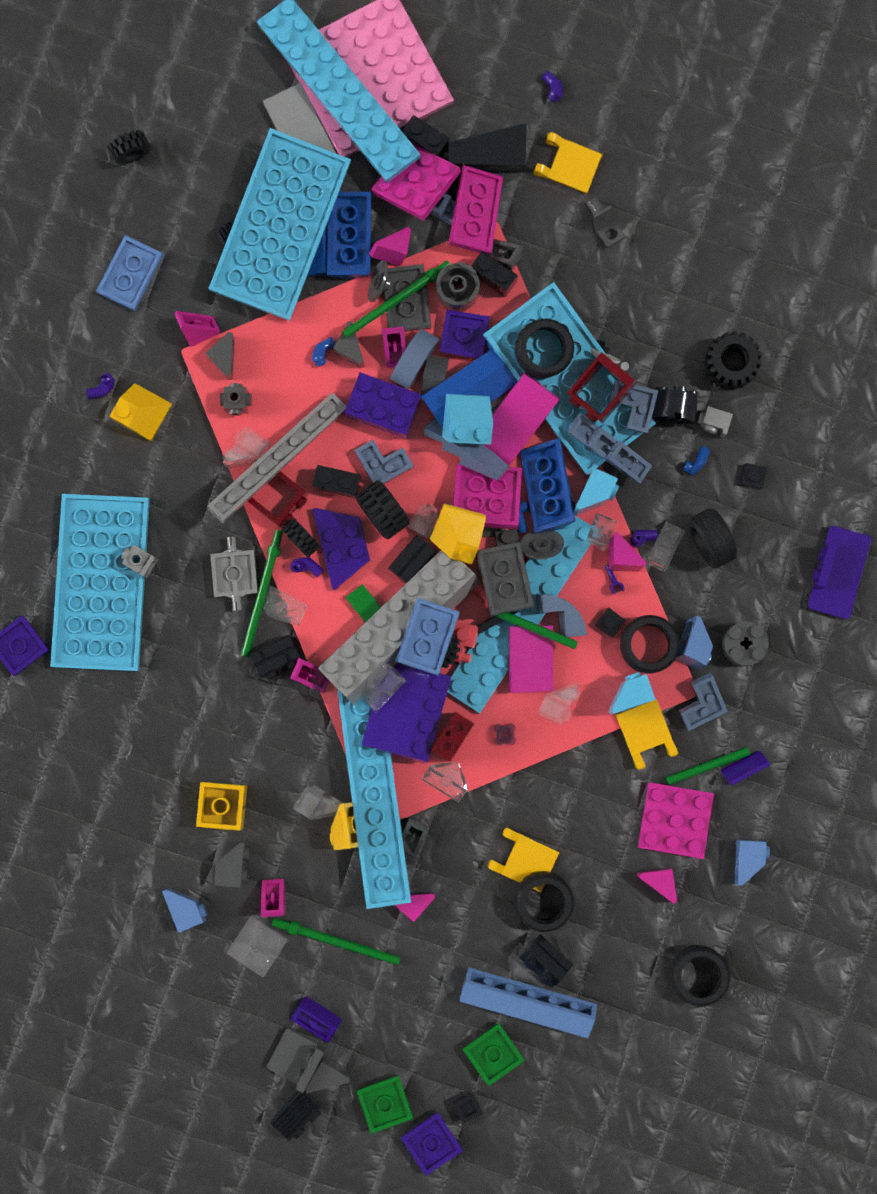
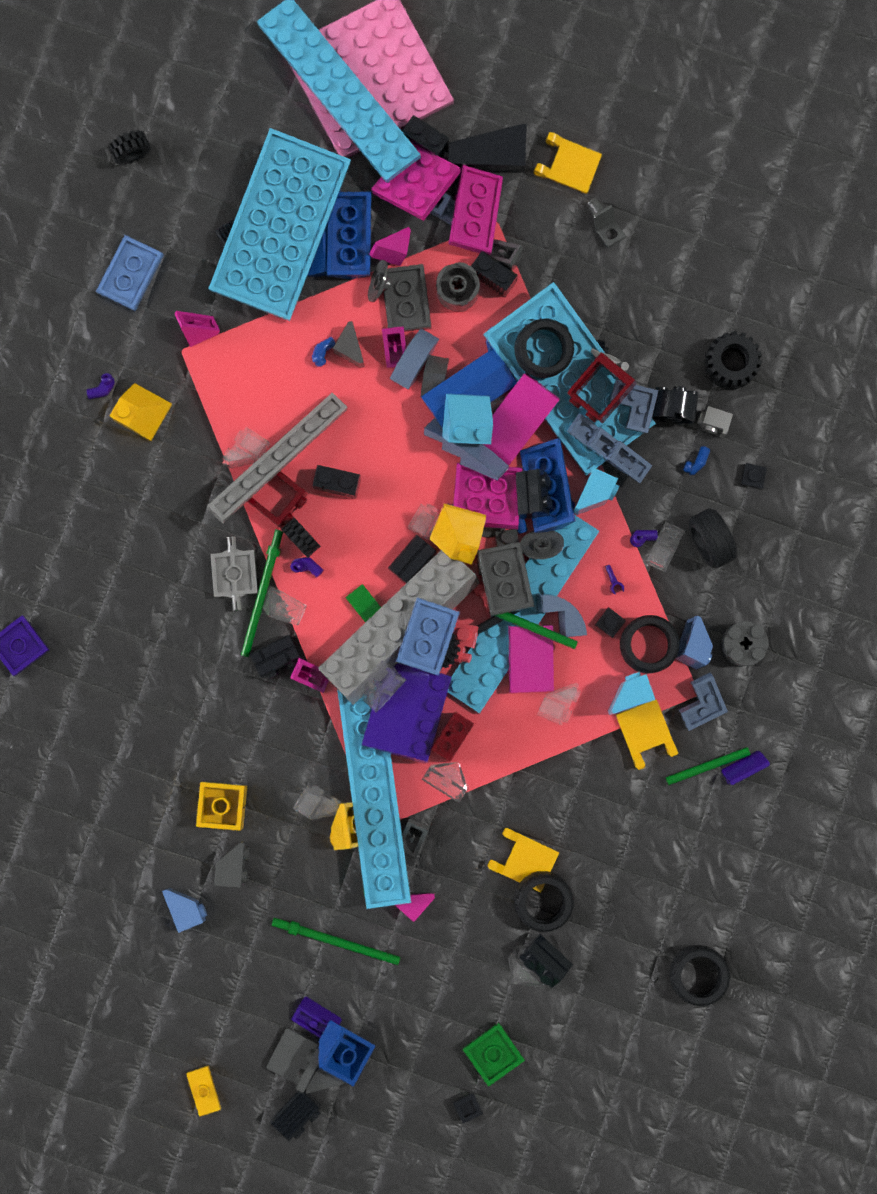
medium azure plate [50,494,150,671] -> none
light grey brick [121,545,158,578] -> none
dark grey slope [205,332,235,380] -> none
dark grey brick [220,383,252,416] -> none
clear plate [226,915,288,978] -> none
dark pink slope [261,879,286,917] -> none
light grey tile [263,83,336,153] -> none
dark purple wing [313,508,371,590] -> none
green bar [342,260,451,338] -> none
dark purple brick [344,372,422,440] -> none
sand blue plate [354,440,414,484] -> none
black tyre [356,480,410,540] -> none
green plate [356,1074,413,1134] -> none
dark purple plate [401,1111,463,1176] -> none
dark purple plate [440,310,489,359] -> none
medium blue brick [459,967,597,1038] -> none
plate [494,723,516,746] -> none
dark purple arm [542,71,563,102] -> none
clear slope [586,513,617,552] -> none
dark pink slope [609,532,647,572] -> none
dark pink slope [636,868,677,904] -> none
dark pink plate [638,782,714,859] -> none
medium blue slope [735,839,770,886] -> none
dark purple bracket [807,526,871,619] -> none
none -> yellow plate [186,1066,221,1117]
none -> blue slope [319,1020,375,1086]
none -> black brick [516,468,552,519]

